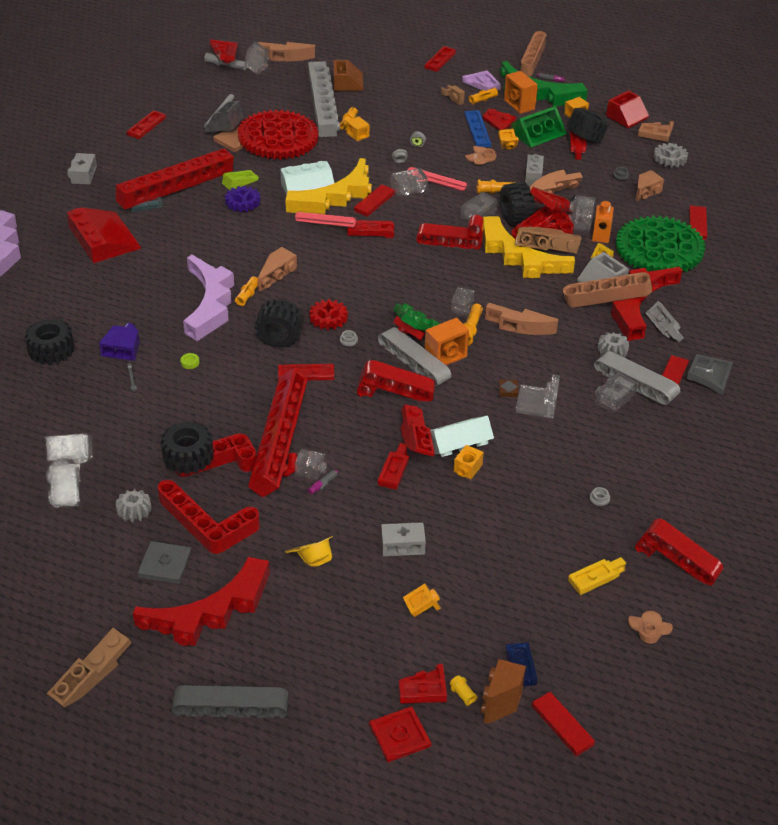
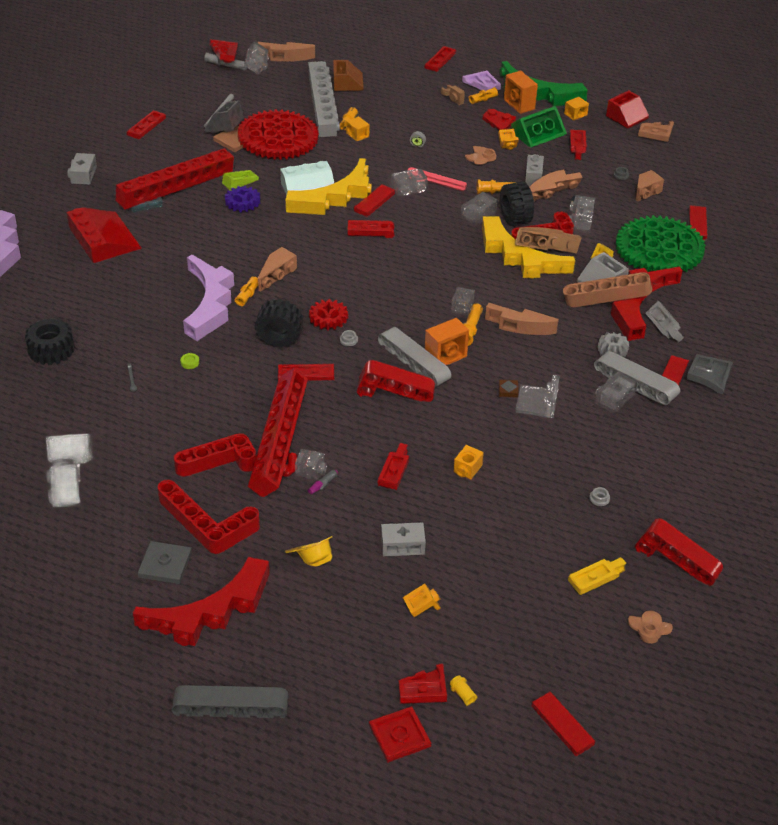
medium nougat slope [47,628,131,708] -> none
dark purple torso [99,323,140,361] -> none
light grey gear [116,488,152,524] -> none
black tyre [160,421,213,474] -> none
coral axle [295,212,356,227] -> none
light grey plate [392,149,408,163] -> none
green plate [393,303,440,331] -> none
red wing [393,316,426,340] -> none
red slope [400,404,435,457] -> none
red beam [416,215,484,250] -> none
light aqua slope [430,416,494,457] -> none
blue tile [464,110,491,147] -> none
dark orange slope [481,659,526,724] -> none
clear blue plate [506,642,538,686] -> none
red tile [515,205,559,232] -> none
nougat beam [520,31,546,76] -> none
red wing [530,187,576,212] -> none
piece [537,73,565,82] -> none
black tyre [566,108,609,142] -> none
orange torso [592,201,614,243] -> none
light grey gear [653,143,688,168] -> none

